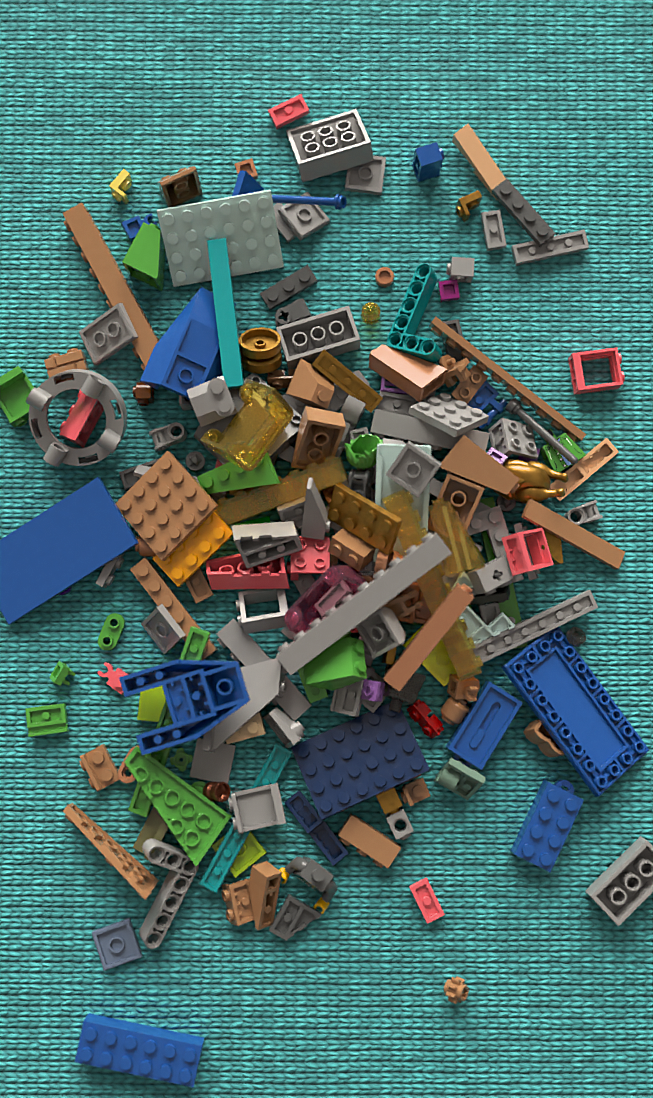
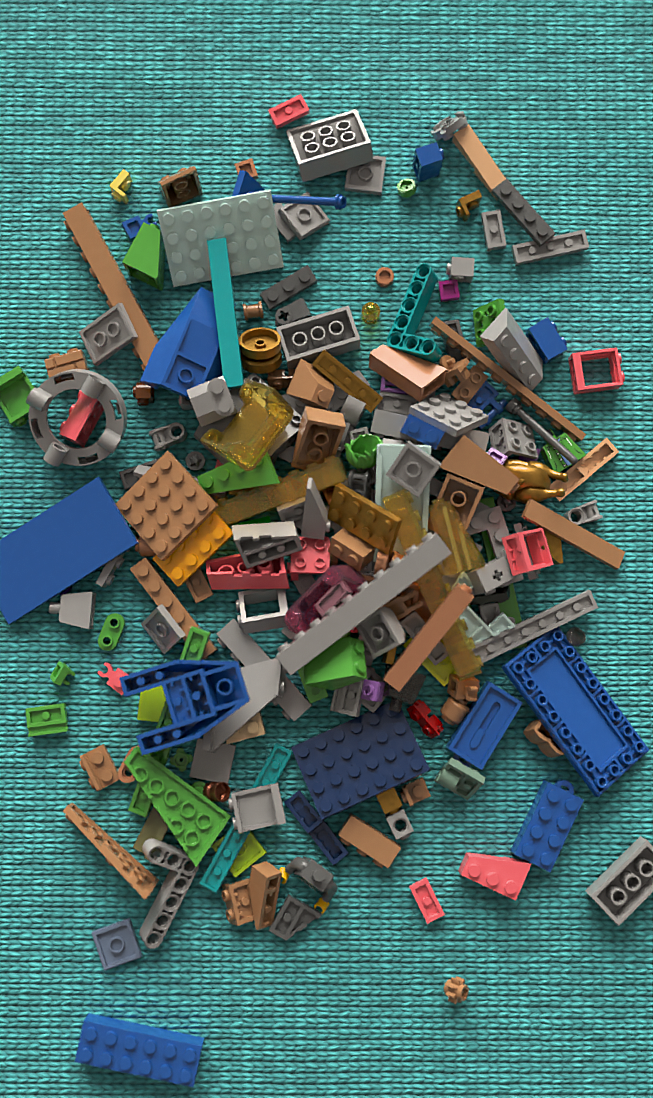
light grey slope [263,707,305,748] -> none
none -> light grey torso [49,592,96,629]
none -> medium nougat bush [243,301,264,321]
none -> bright green tile [397,178,416,198]
none -> light grey plate [399,610,450,666]
none -> blue brick [400,414,445,450]
none -> light grey plate [431,111,468,141]
none -> coral wedge [458,852,532,901]
none -> bright green plate [473,299,505,347]
none -> light grey slope [480,308,543,391]
none -> blue brick [525,317,568,365]

